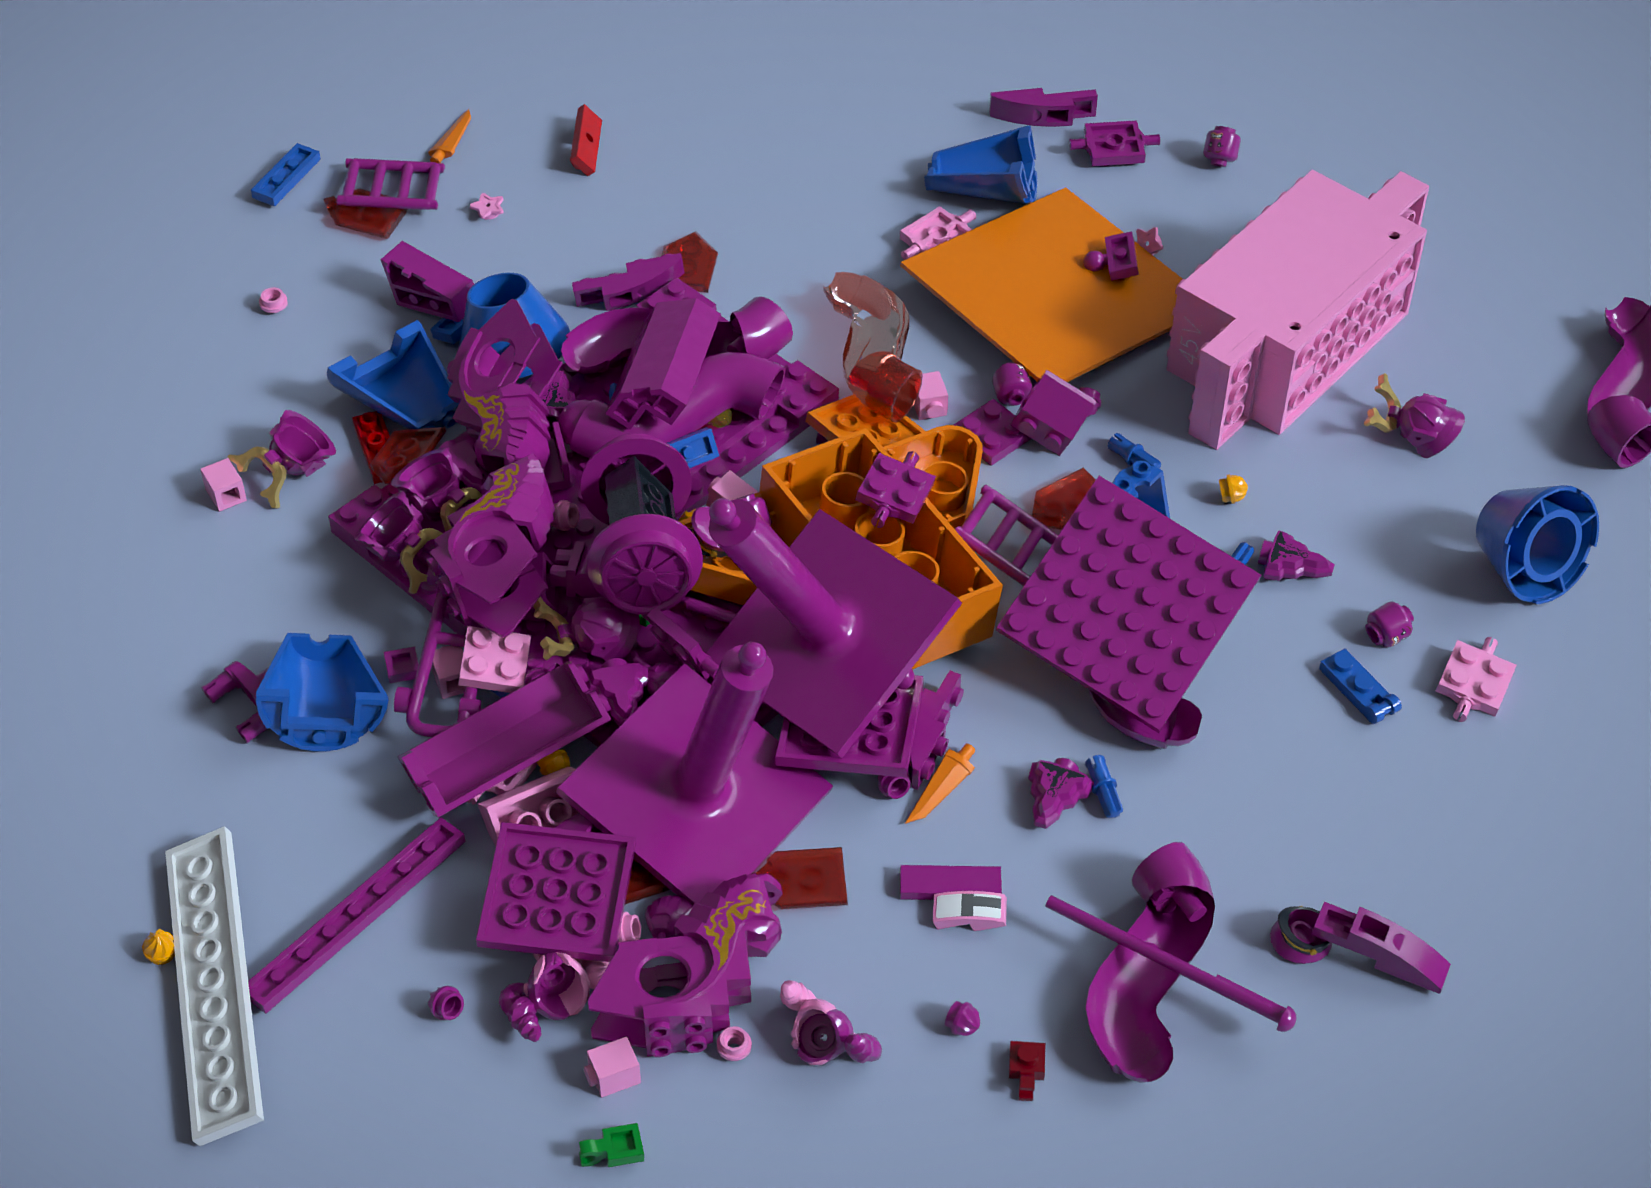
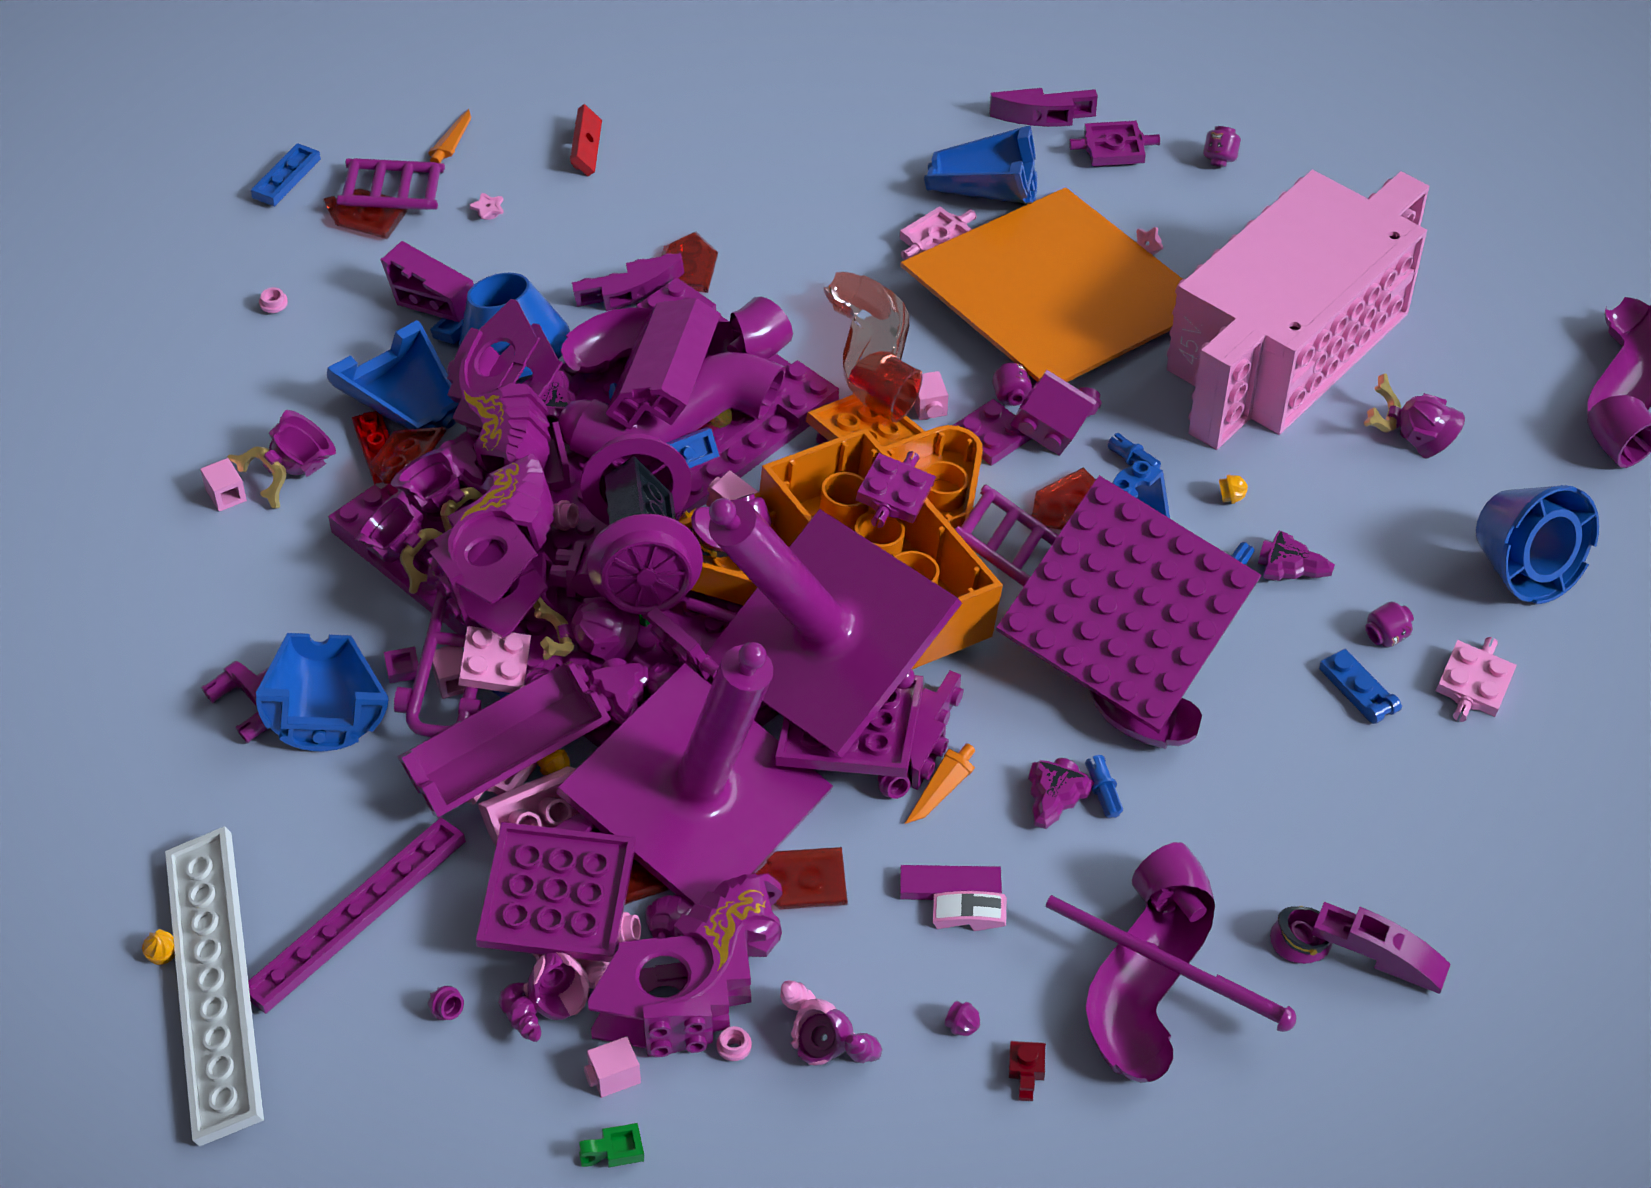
magenta plate [1083,231,1139,281] -> none

